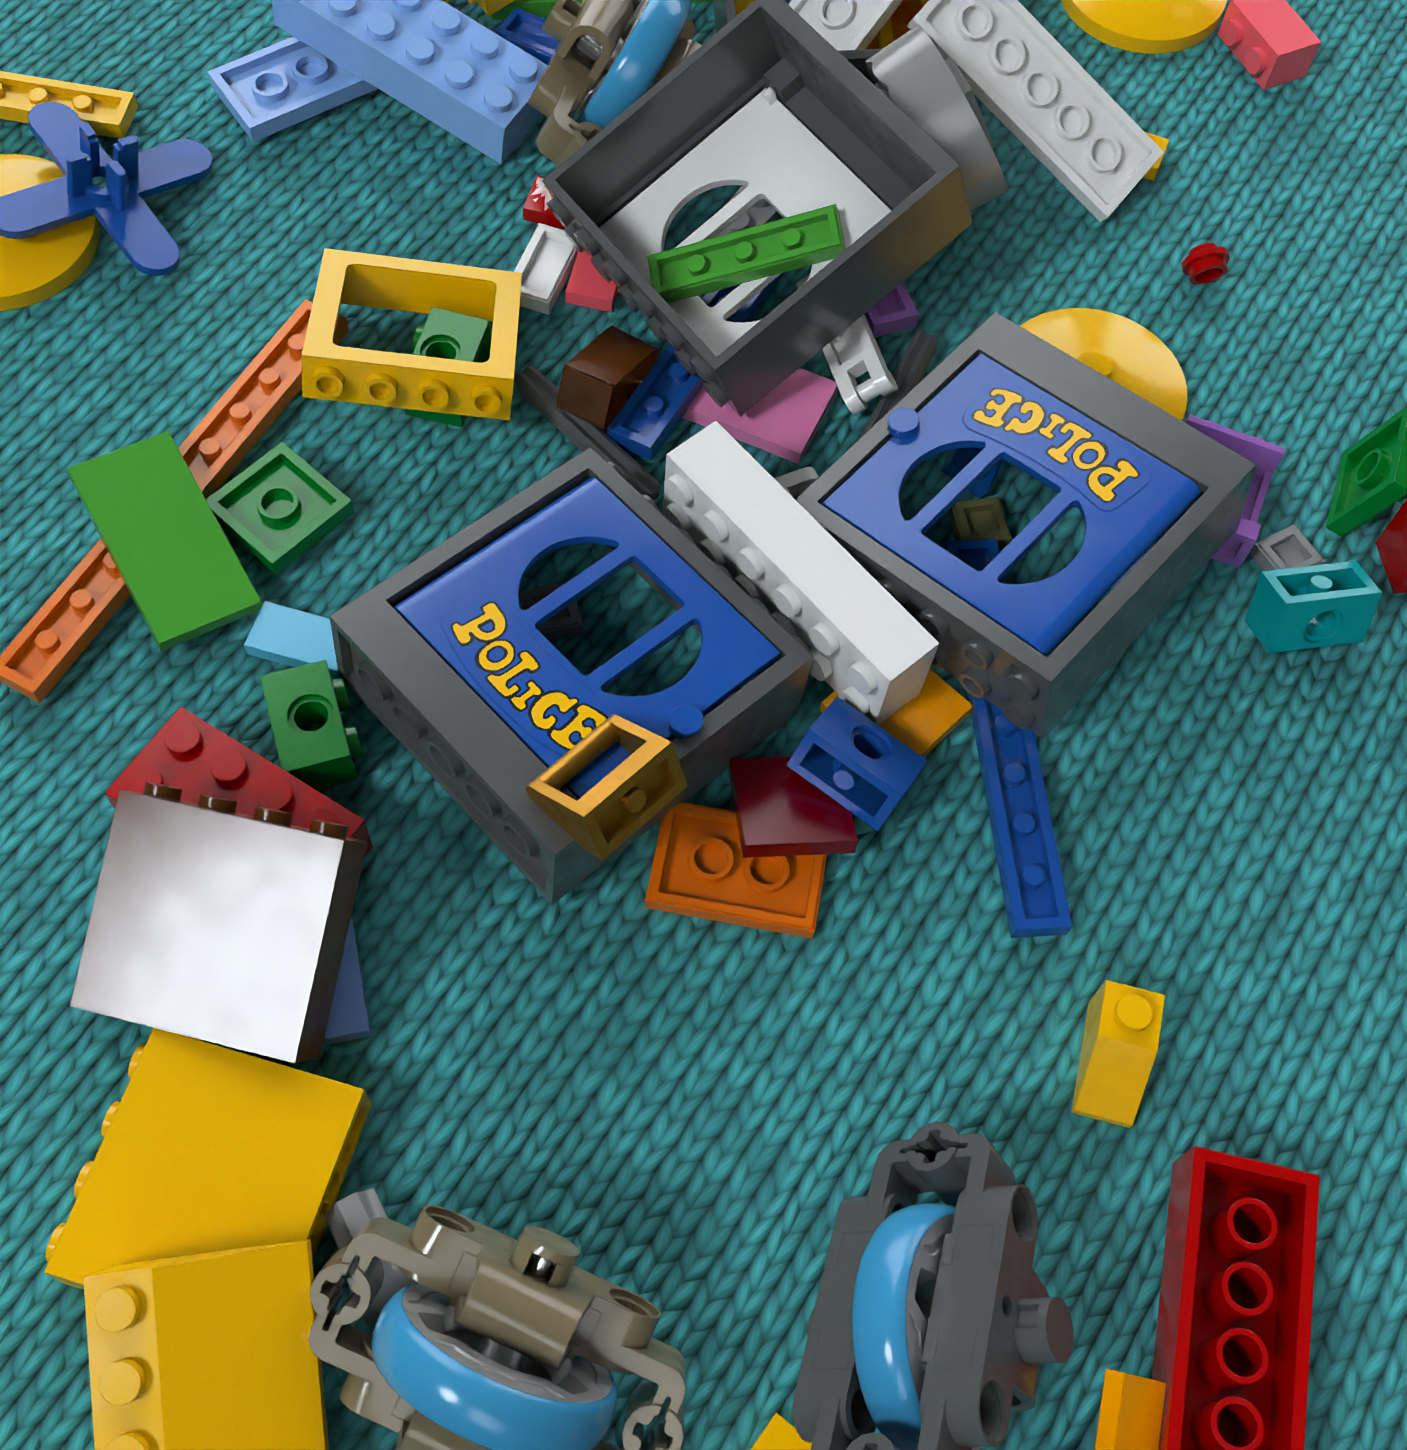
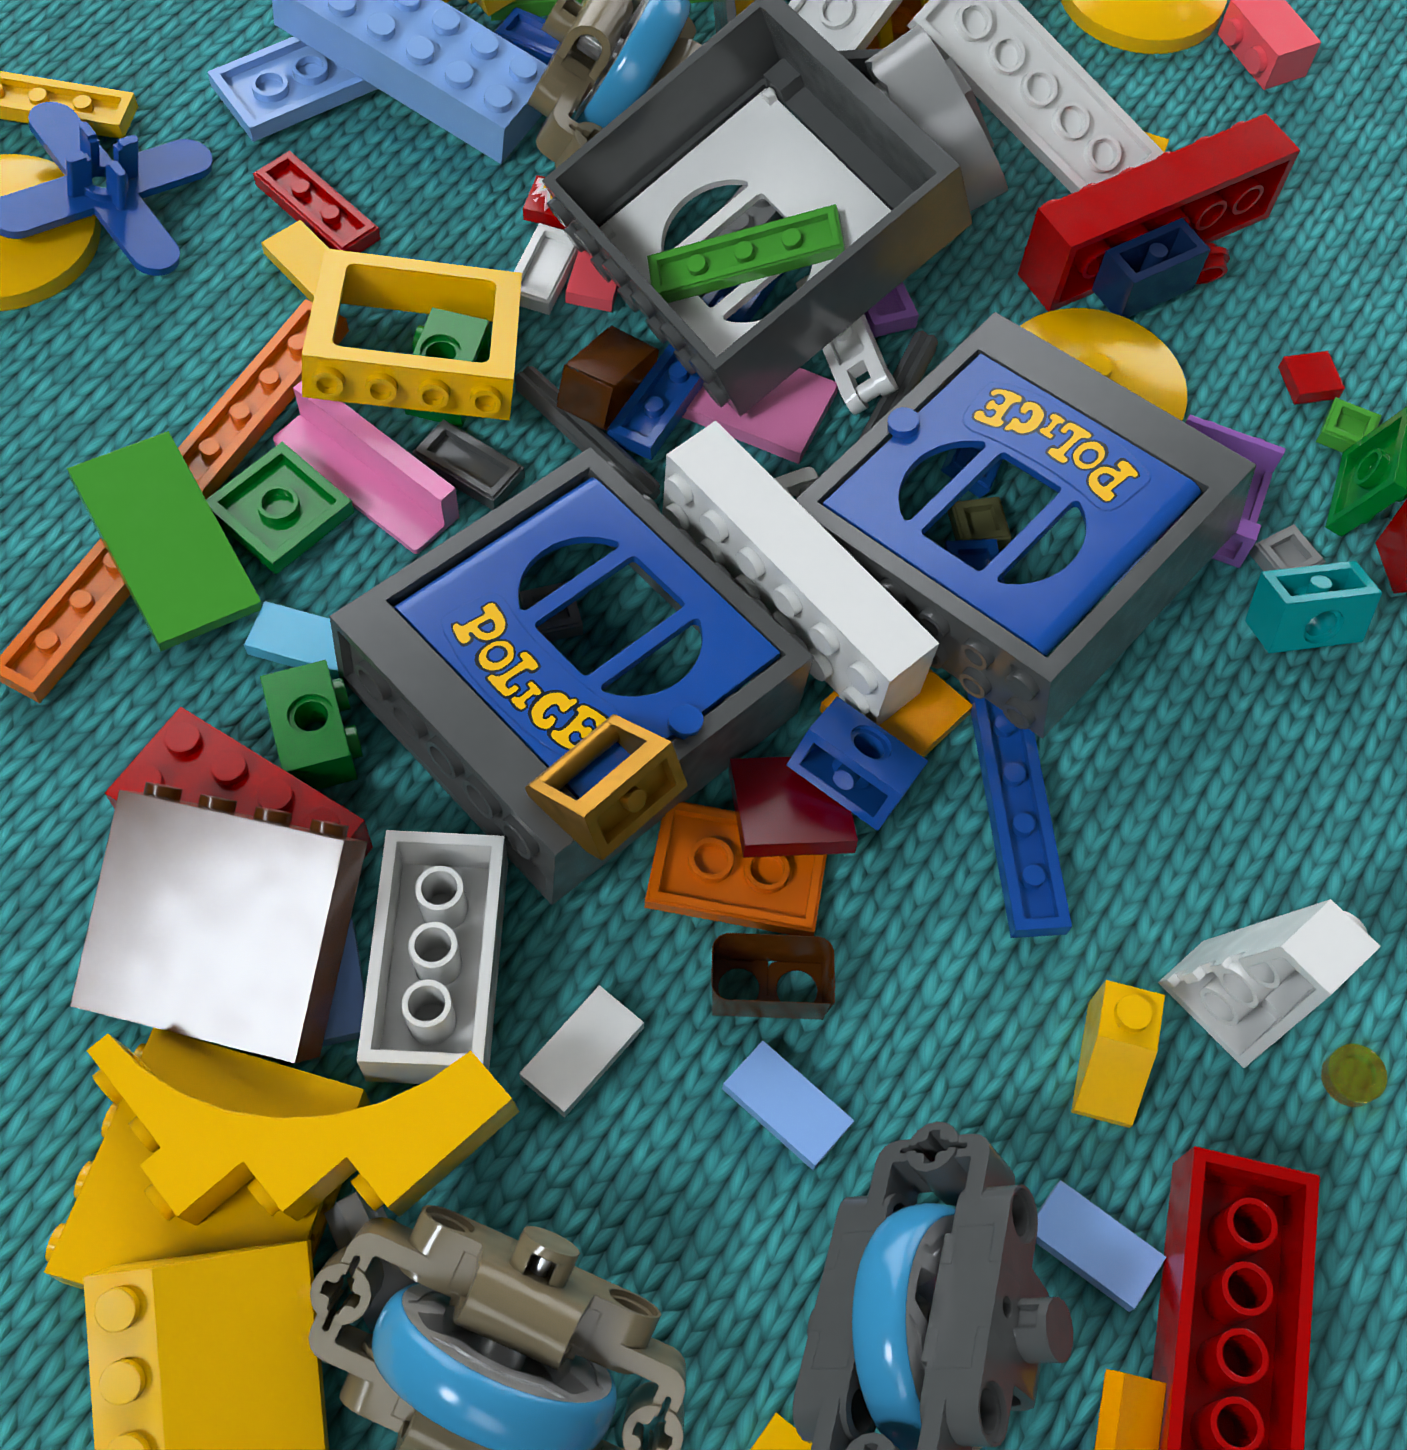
none -> yellow arch [86,1034,520,1226]
none -> red tile [253,150,381,253]
none -> yellow tile [261,220,329,302]
none -> bright pink panel [273,381,459,554]
none -> white brick [357,830,508,1084]
none -> dark grey tile [412,419,525,510]
none -> white tile [519,985,644,1117]
none -> reddish brown piece [711,933,835,1020]
none -> light blue tile [722,1041,854,1170]
none -> red brick [1018,113,1300,312]
none -> light blue tile [1036,1180,1166,1312]
none -> dark blue brick [1092,218,1211,318]
none -> white wedge [1158,899,1381,1068]
none -> red tile [1278,351,1345,405]
none -> bright green tile [1316,397,1382,453]
none -> clear yellow tile [1321,1044,1387,1107]

